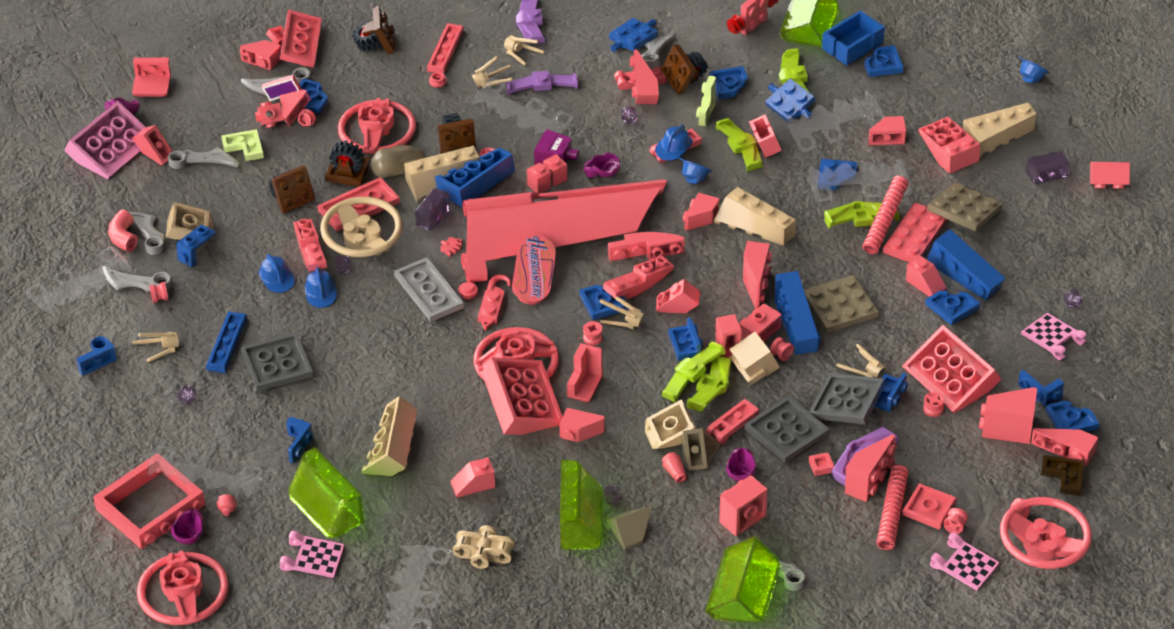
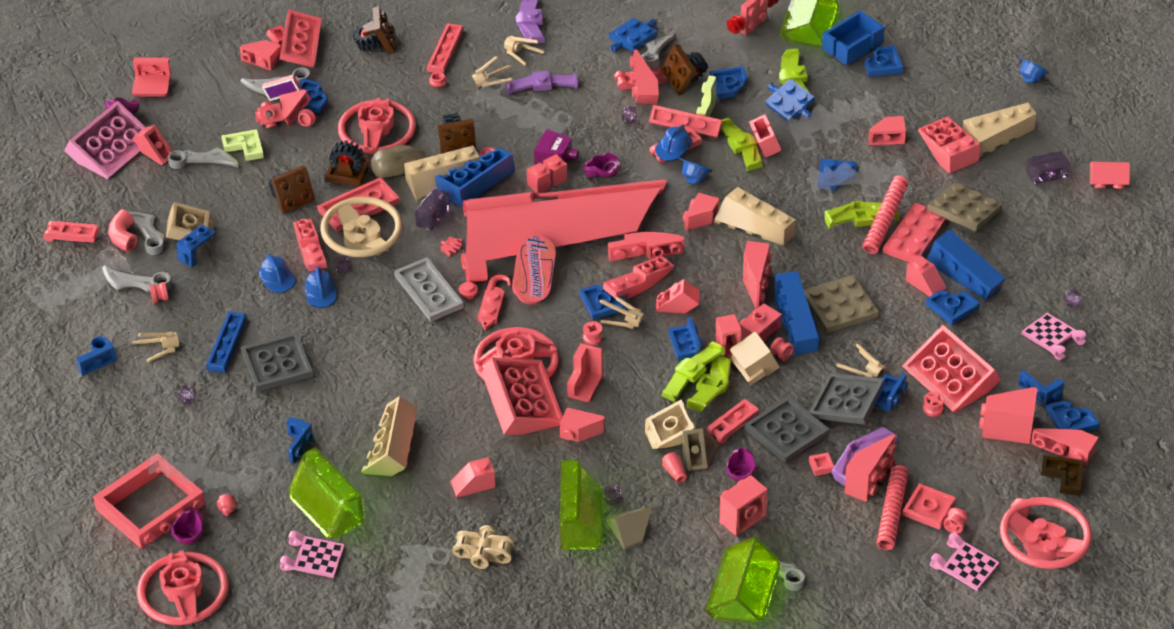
none -> coral plate [43,221,99,243]
none -> coral plate [649,105,723,139]

